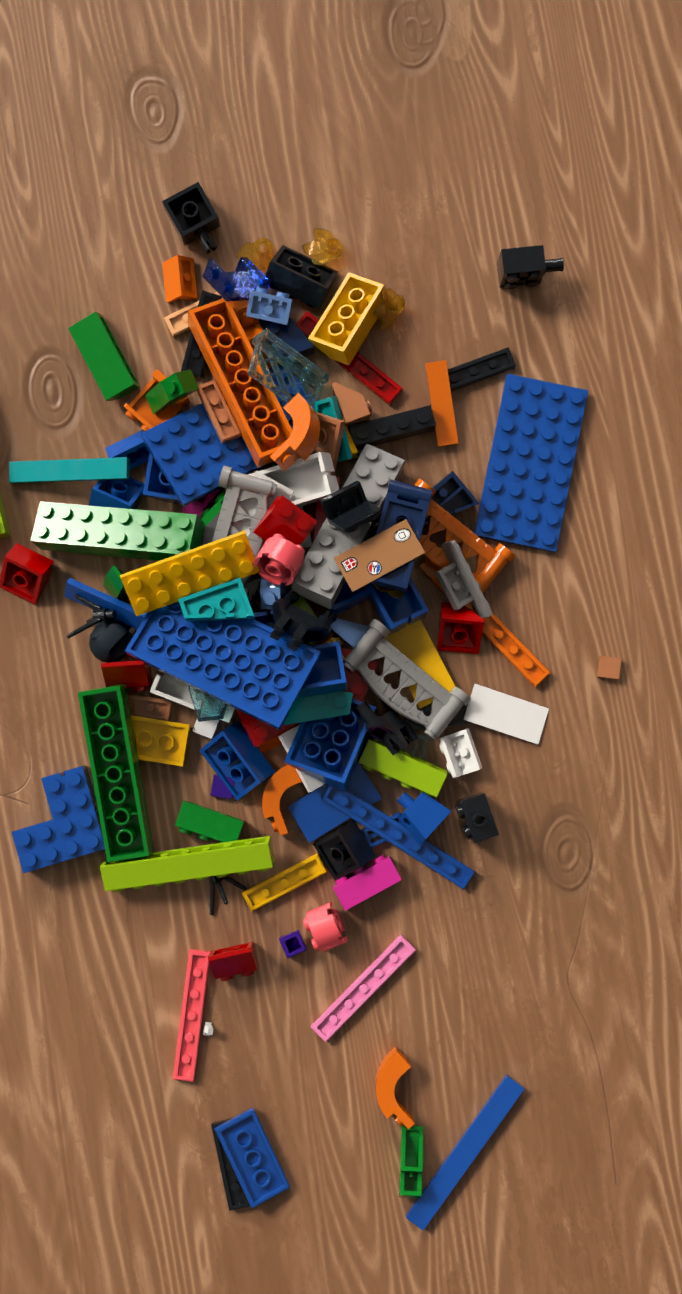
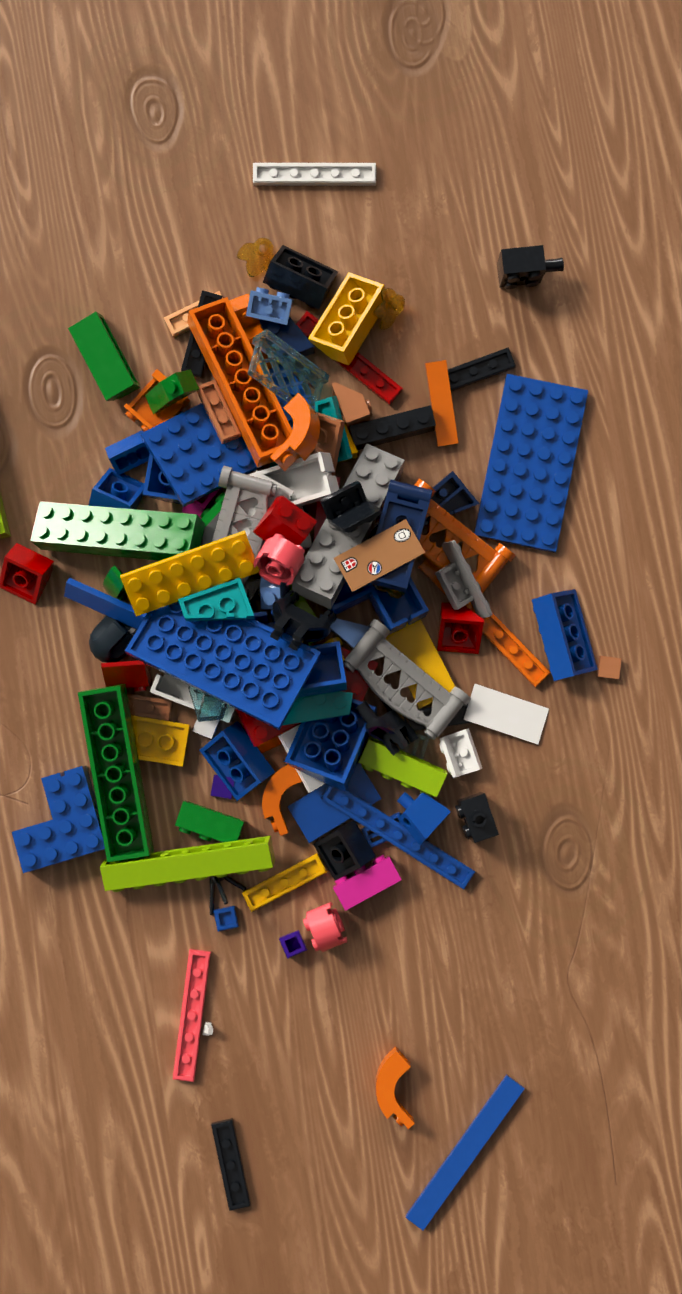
teal tile [9,457,130,484] -> none
black plant [67,594,117,638] -> none
black brick [162,182,220,254] -> none
orange panel [162,255,198,303] -> none
clear blue panel [202,257,271,302] -> none
red slope [208,942,258,981] -> none
blue tile [214,1107,290,1209] -> none
clear yellow plate [302,228,343,265] -> none
bright pink tile [311,934,416,1042] -> none
green slope [399,1125,423,1198] -> none
none -> blue tile [214,905,239,931]
none -> white tile [253,163,376,186]
none -> blue slope [532,589,598,681]

